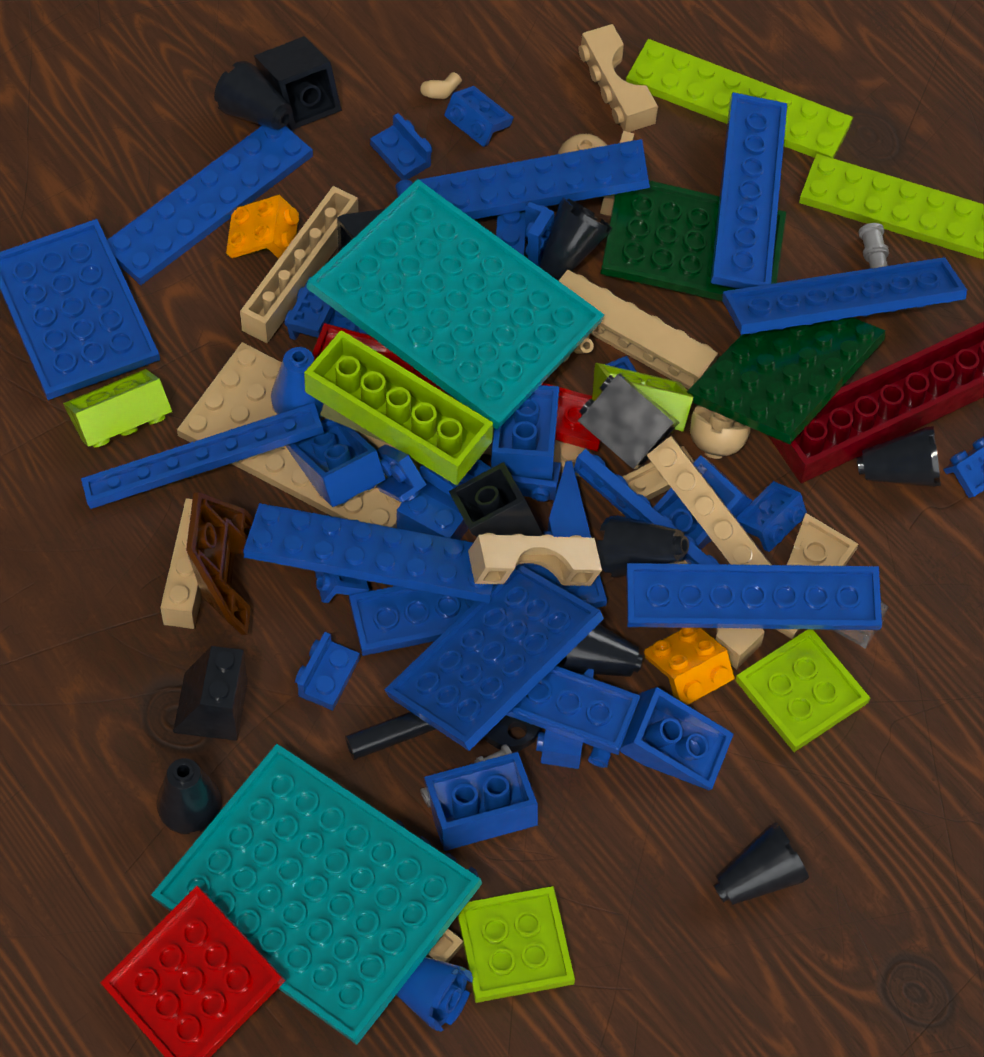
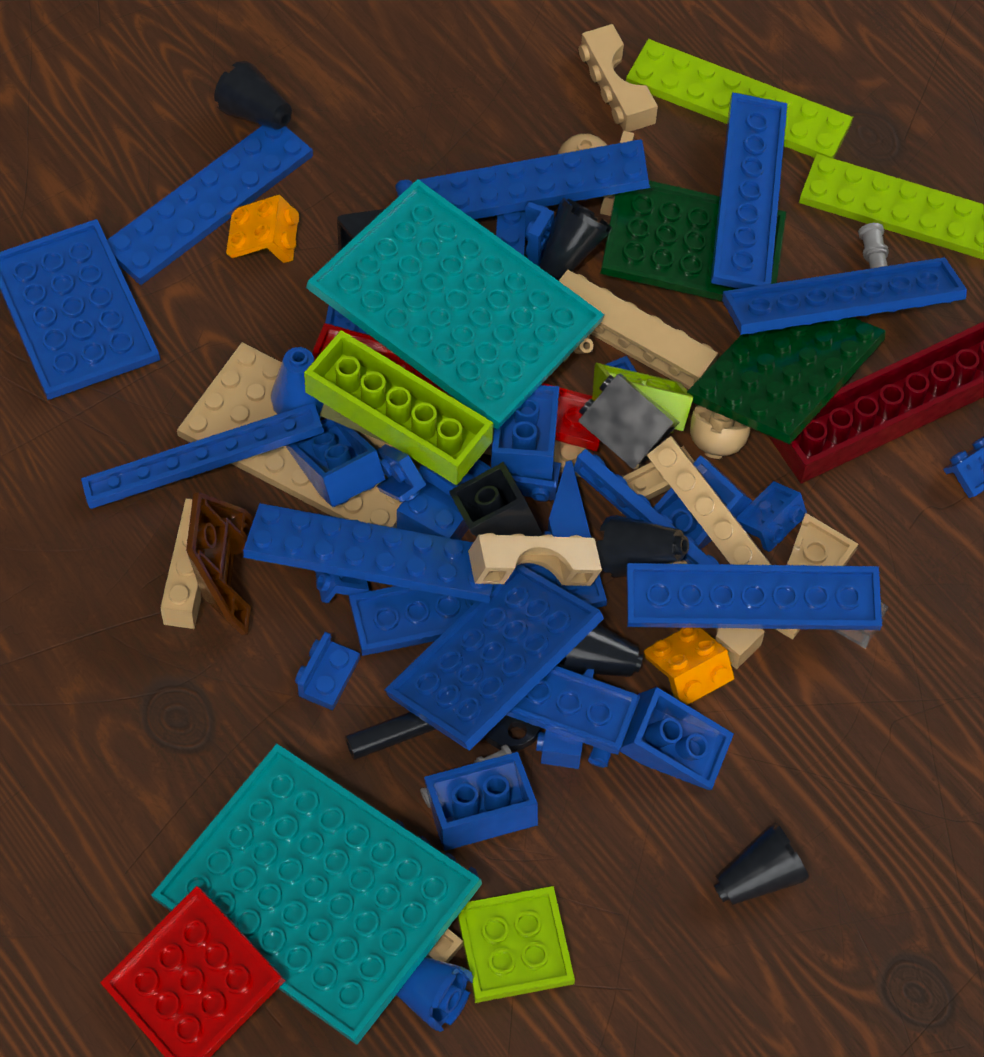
lime slope [63,369,172,448] -> none
black cone [156,758,222,834] -> none
black slope [173,646,248,741] -> none
tan brick [240,186,358,343] -> none
black slope [254,36,342,130] -> none
blue bracket [285,277,335,340] -> none
blue bracket [370,113,432,180] -> none
tan arm [421,72,462,99] -> none
blue bracket [444,86,514,147] -> none
lime plate [735,629,870,752] -> none
black cone [857,426,941,487] -> none

